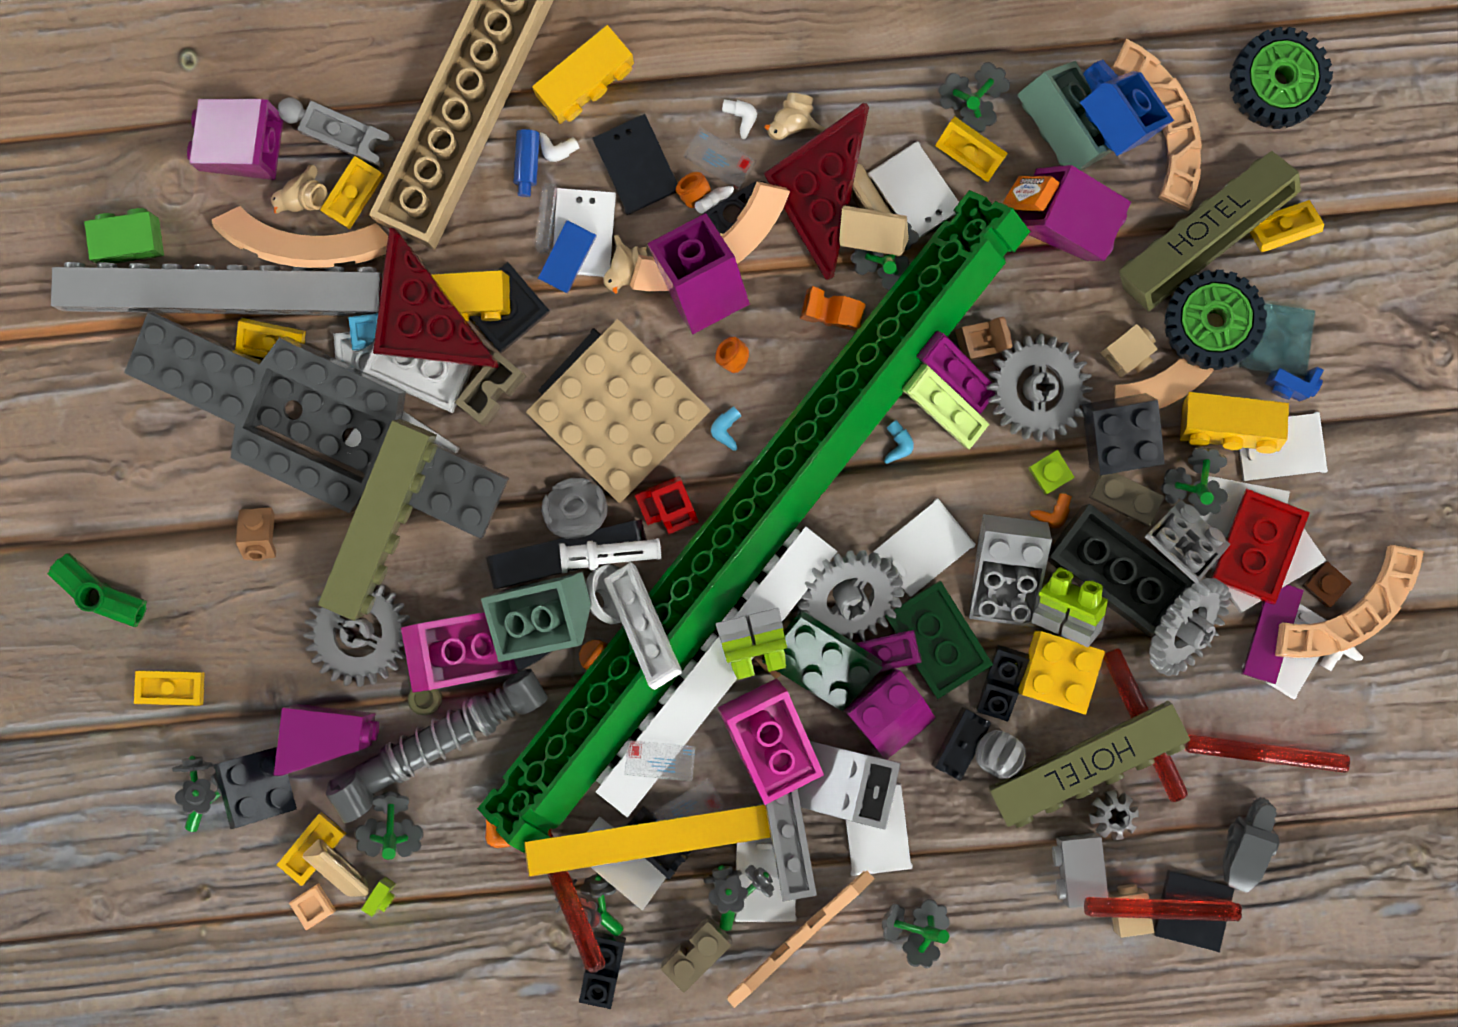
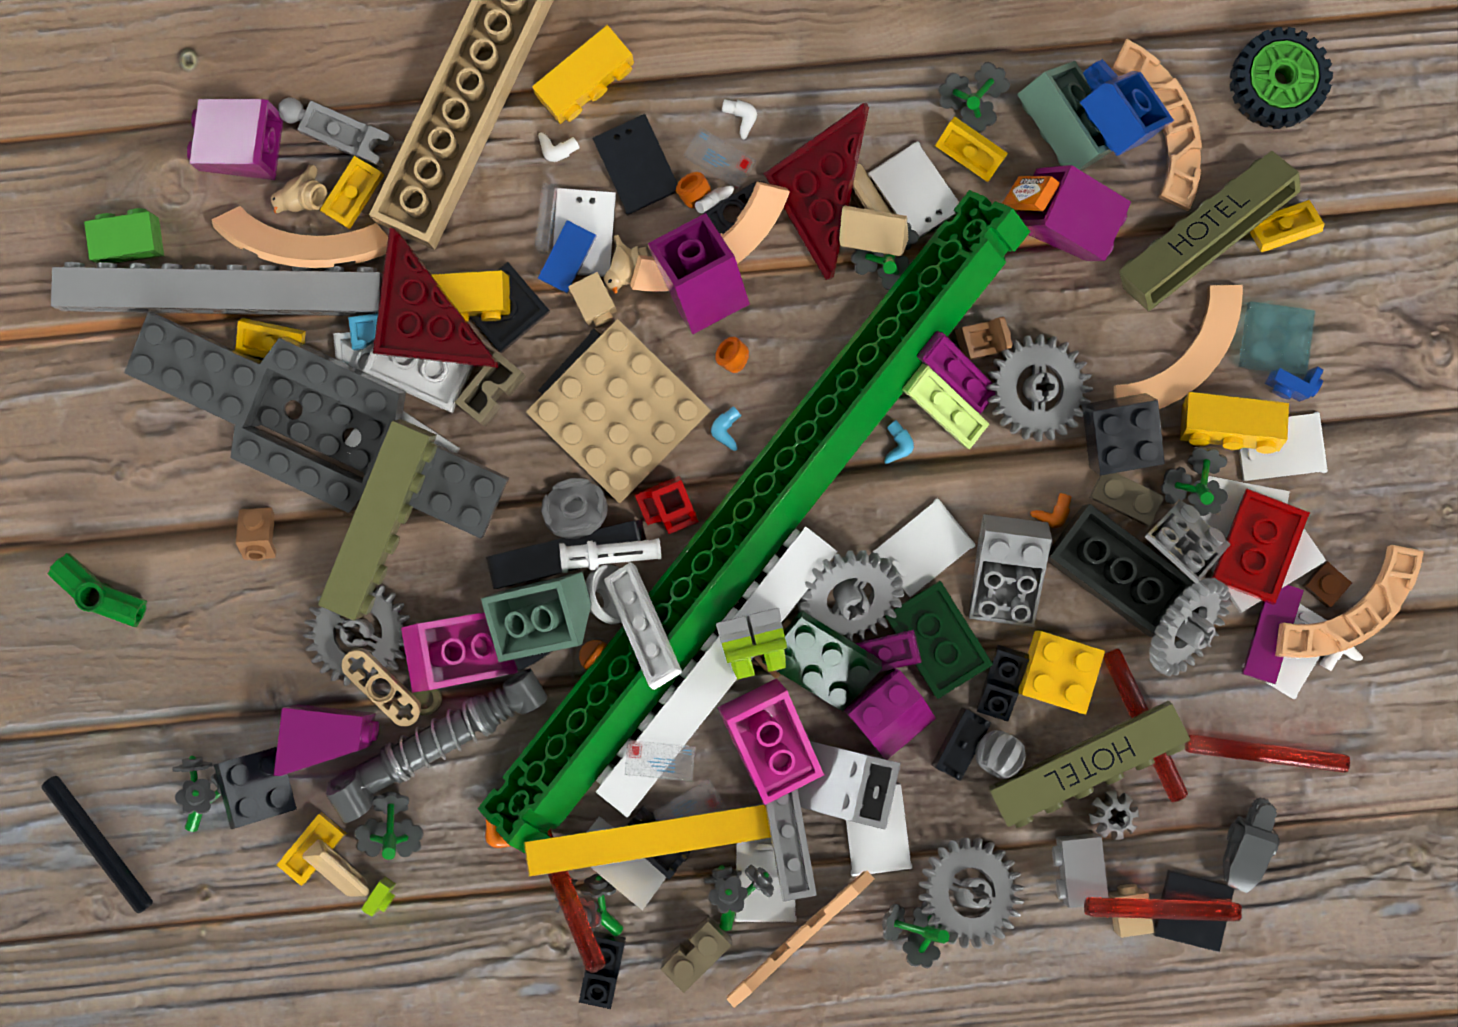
yellow plate [134,670,205,706] -> none
light nougat tile [289,883,336,930] -> none
blue cylinder [513,129,540,197] -> none
tan animal [764,93,826,140] -> none
orange leg [800,286,866,331] -> none
lime plate [1028,450,1075,495] -> none
lime hips [1031,568,1108,647] -> none
tan brick [1100,324,1158,378] -> none
wheel [1164,269,1267,370] -> none
none -> black axle [41,776,153,914]
none -> tan beam [341,648,421,726]
none -> tan brick [568,272,617,327]
none -> light grey gear [919,837,1024,949]

